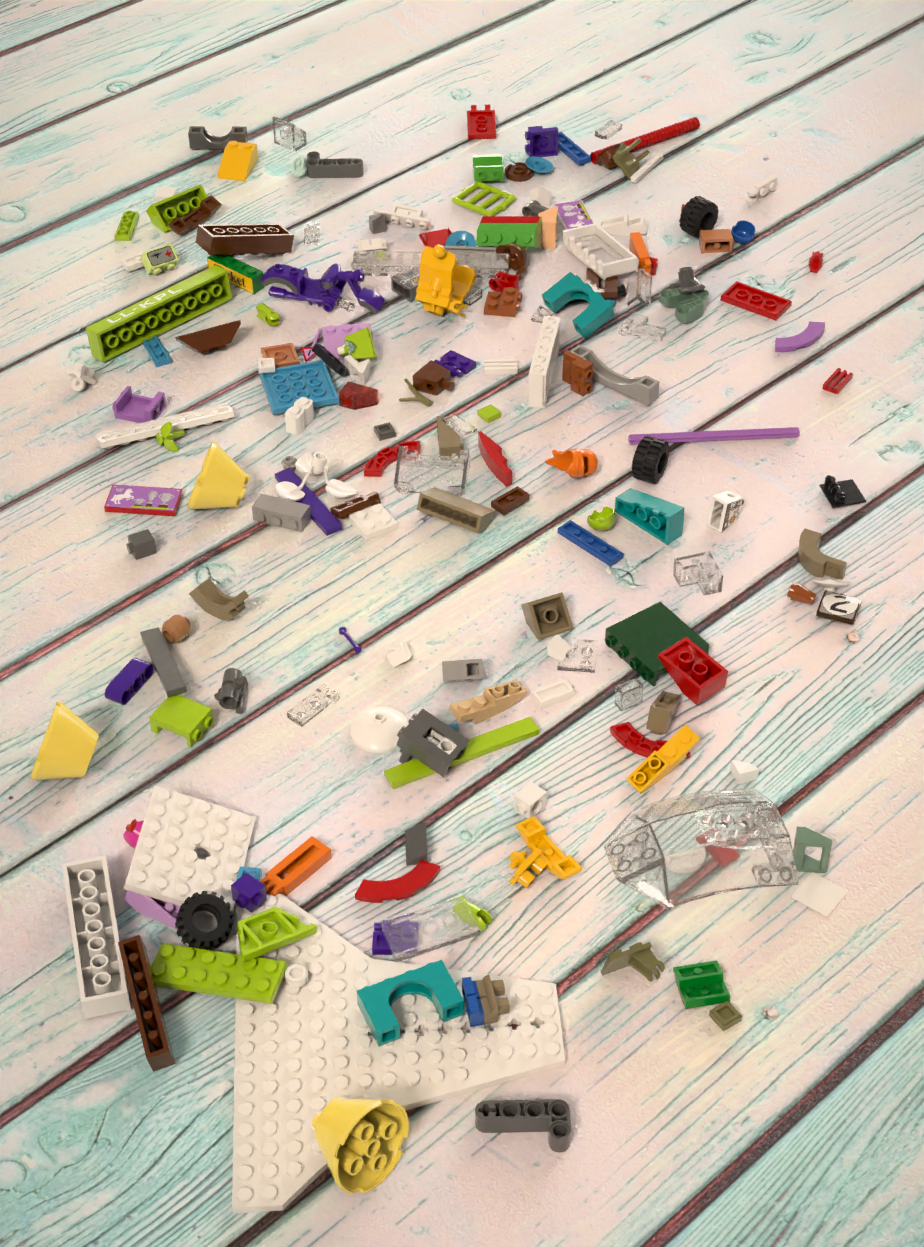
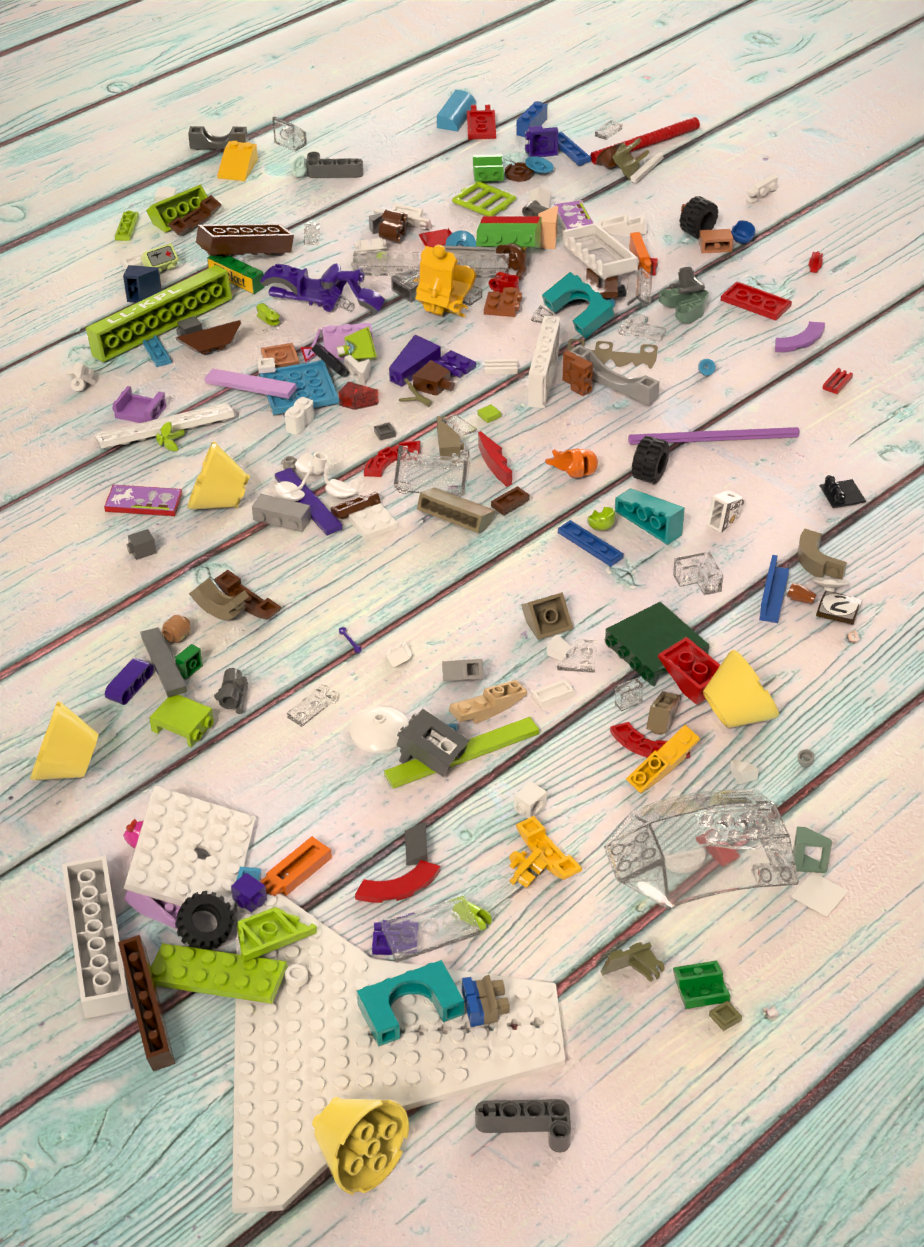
none -> dark blue slope [123,265,162,303]
none -> green piece [175,644,203,680]
none -> dark grey brick [176,316,202,336]
none -> lavender tile [204,368,297,399]
none -> reddish brown slope [214,570,281,619]
none -> reddish brown brick [379,209,408,243]
none -> dark purple slope [389,335,441,387]
none -> dark azure brick [437,89,476,132]
none -> blue brick [516,101,548,137]
none -> dark tan piece [567,339,658,369]
none -> dark azure tile [698,359,716,375]
none -> light yellow cone [703,650,779,728]
none -> blue fence [759,555,789,623]
none -> light grey hinge [798,749,814,768]

